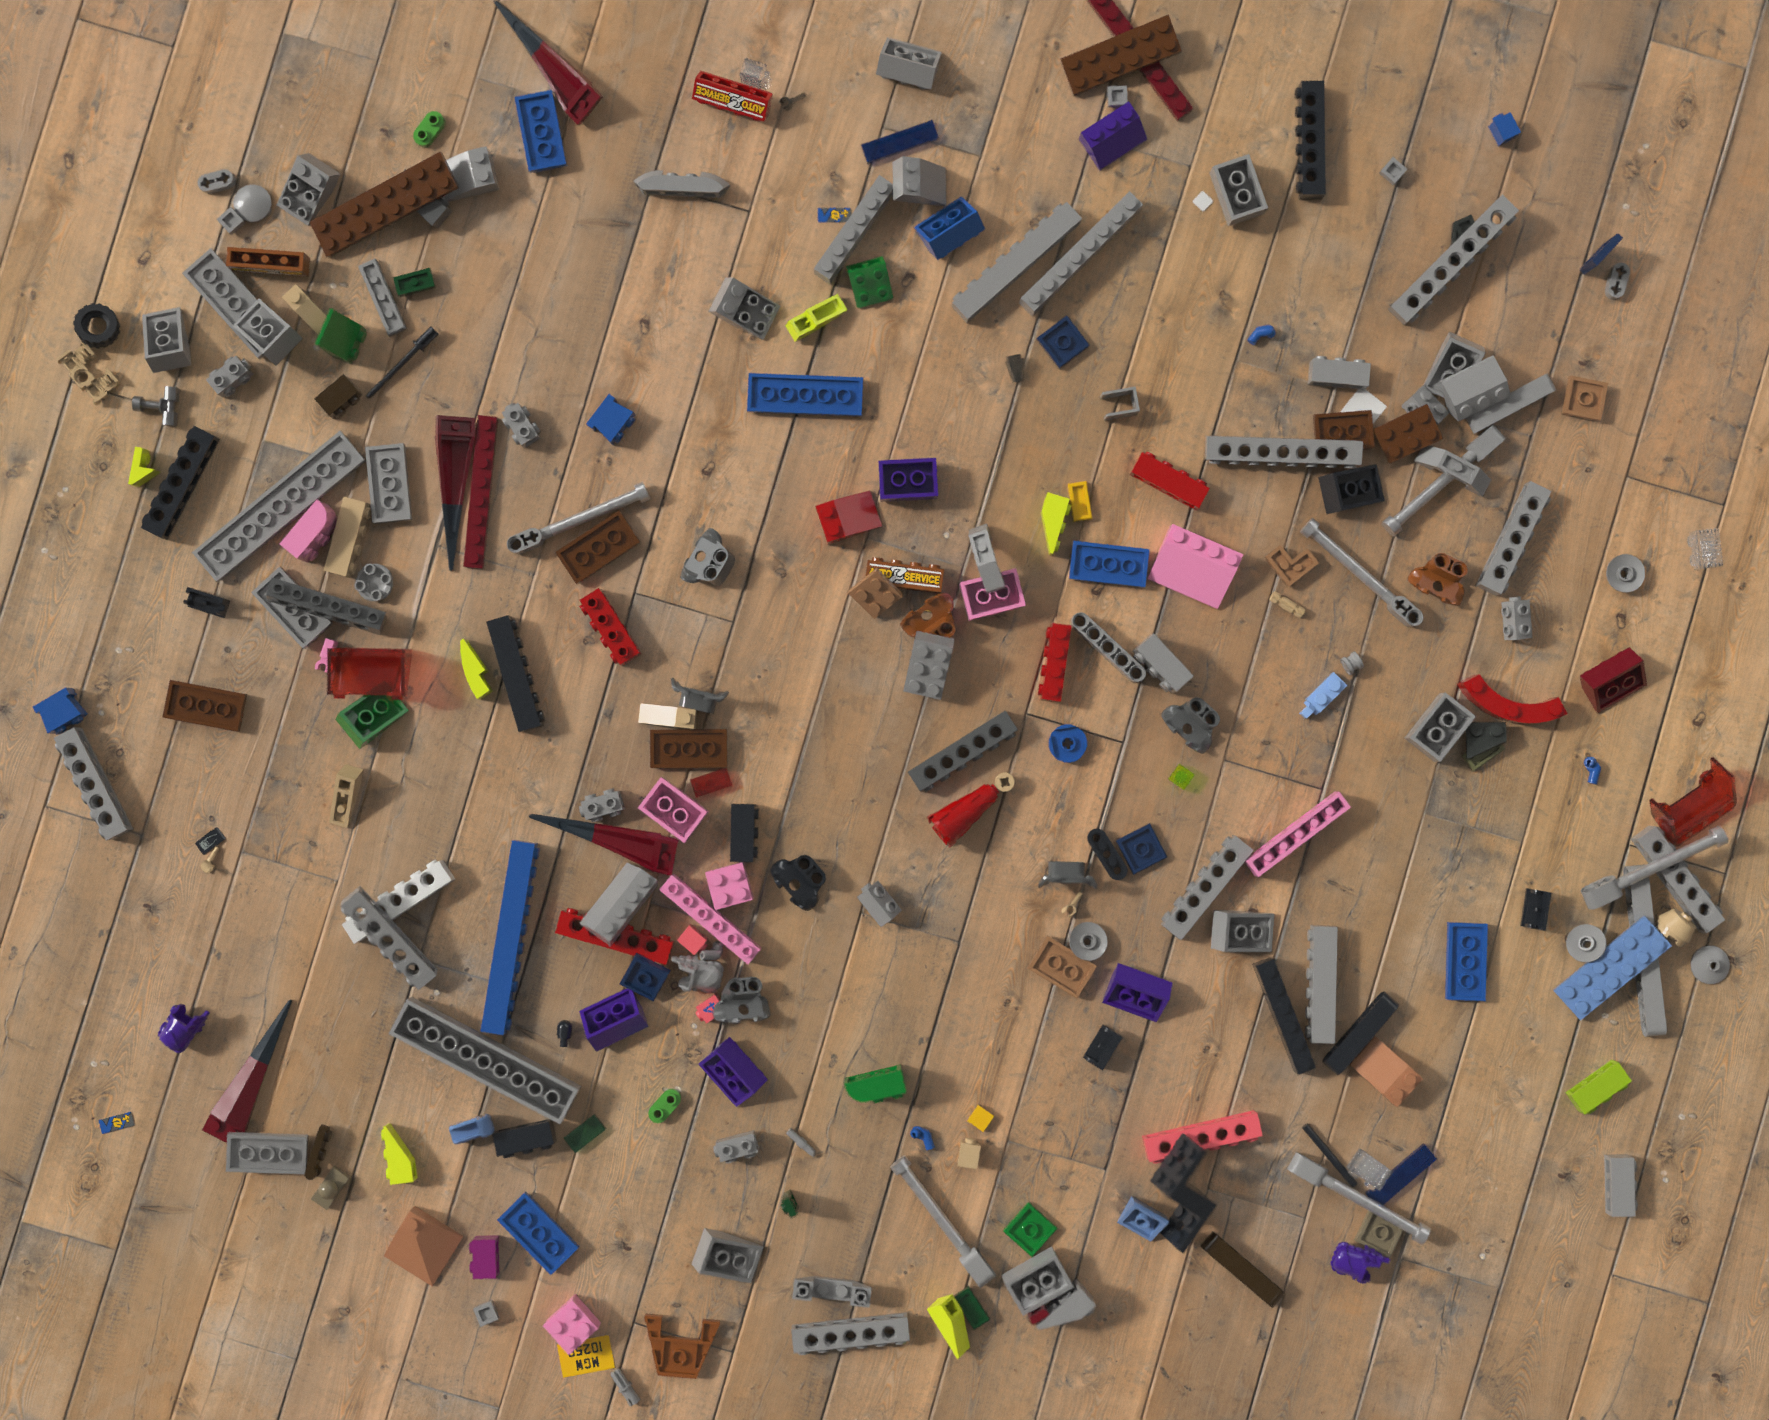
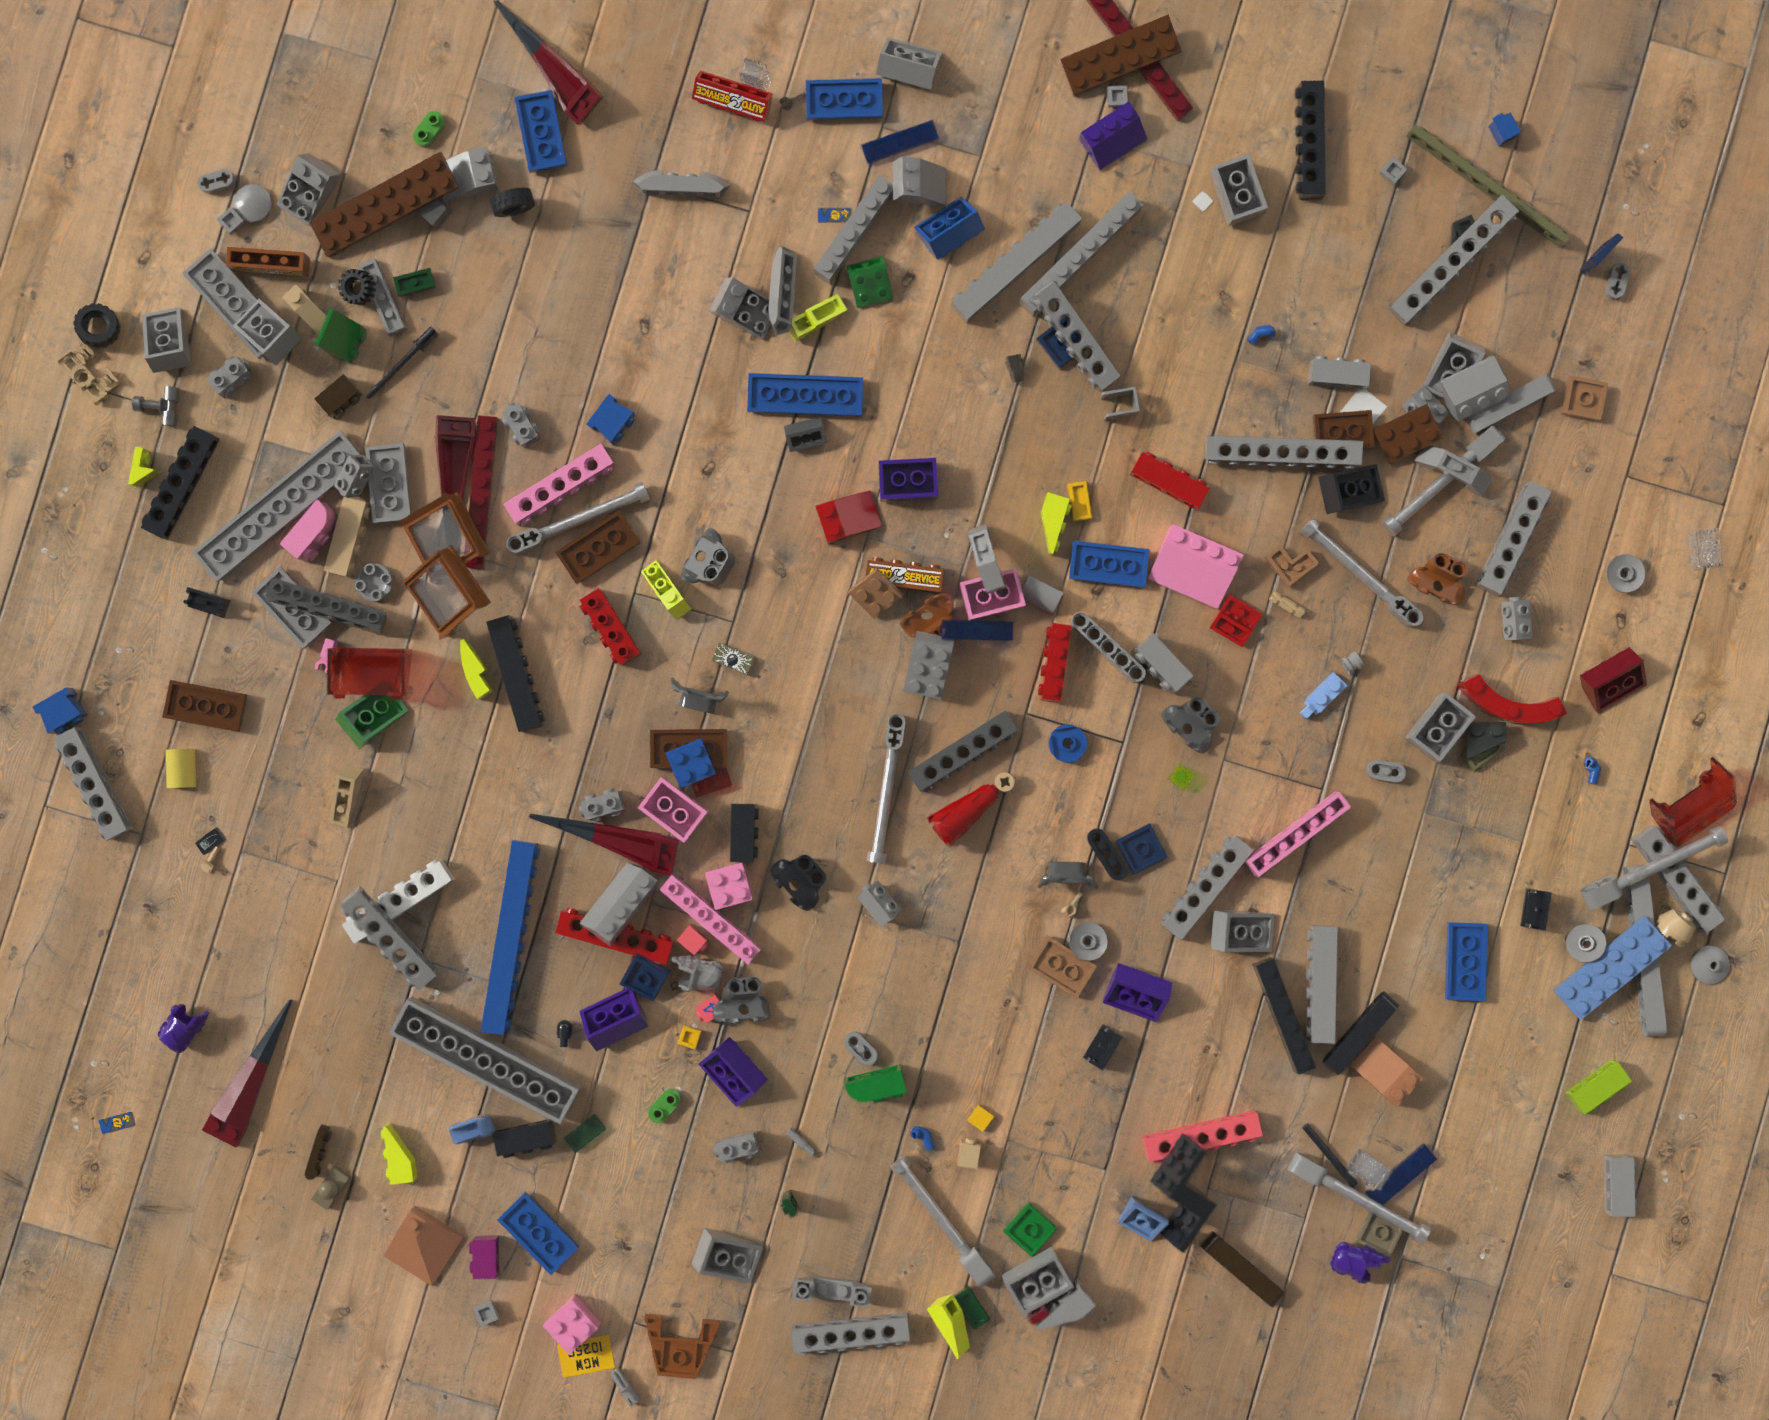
light grey plate [226,1132,308,1174] -> none
slope [638,704,698,729] -> none
light grey arm [700,941,723,960] -> none
none -> light yellow brick [166,749,196,788]
none -> light grey brick [334,455,375,498]
none -> black tyre [338,269,376,305]
none -> piece [398,492,490,584]
none -> piece [401,545,491,640]
none -> black tyre [490,187,535,217]
none -> bright pink brick [503,444,616,526]
none -> neon yellow slope [641,560,691,620]
none -> blue plate [666,738,716,789]
none -> yellow tile [678,1025,702,1050]
none -> tile [712,643,755,675]
none -> light grey brick [769,246,797,335]
none -> dark grey brick [784,417,827,452]
none -> blue plate [806,78,883,120]
none -> light grey plate [844,1032,877,1065]
none -> flat silver piece [867,714,906,864]
none -> clear blue tile [941,620,1013,641]
none -> light grey brick [1022,576,1063,615]
none -> light grey brick [1032,282,1120,390]
none -> red slope [1209,594,1263,647]
none -> light grey plate [1366,760,1406,782]
none -> olive plate [1406,124,1570,248]

